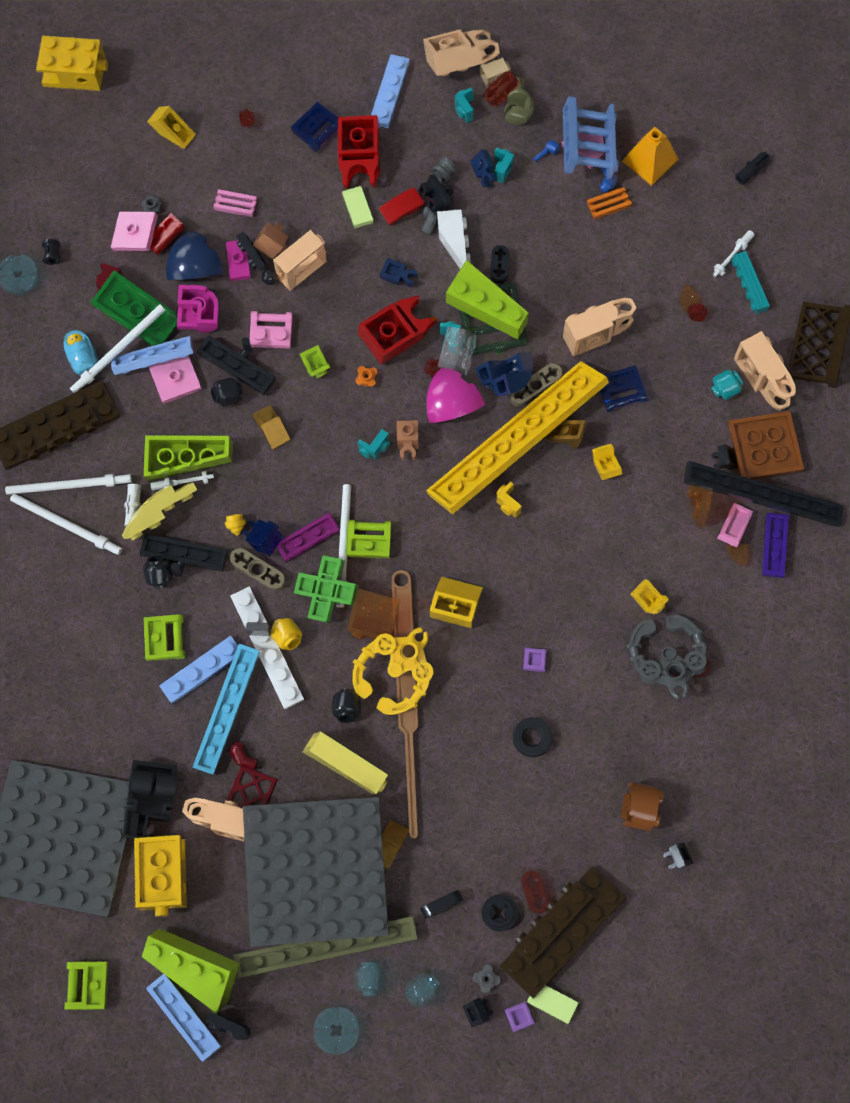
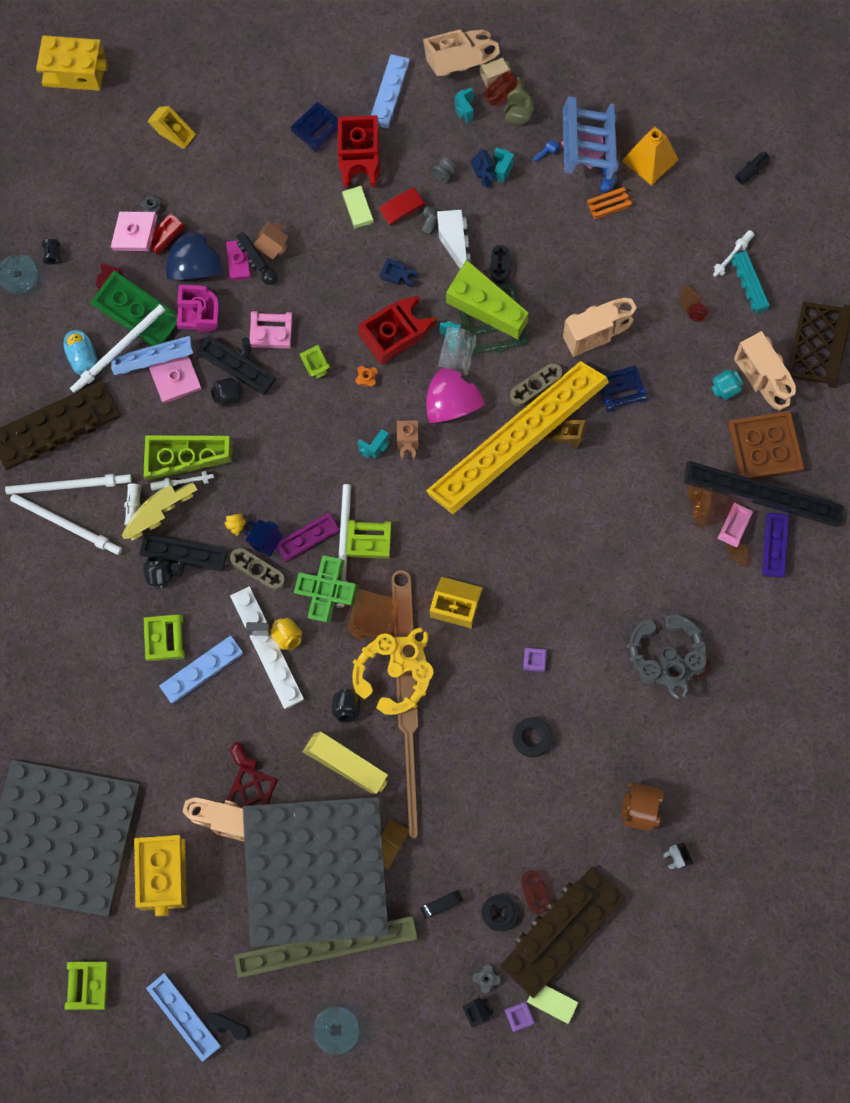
black plate [122,760,177,840] -> none
lime wedge [142,928,240,1013] -> none
medium azure plate [193,644,260,775] -> none
bright pink tile [213,189,257,217] -> none
clear red plate [239,108,254,128] -> none
pearl gold slope [252,405,291,450] -> none
light nougat window [273,230,327,291] -> none
clear light blue head [354,962,384,996] -> none
clear light blue head [404,972,439,1008] -> none
black hips [418,174,454,212] -> none
clear red plate [424,359,444,378] -> none
dark blue brick [475,352,533,396] -> none
yellow bracket [496,481,522,518] -> none
yellow bracket [592,444,622,480] -> none
yellow bracket [630,579,669,614] -> none
black tile [711,444,737,470] -> none

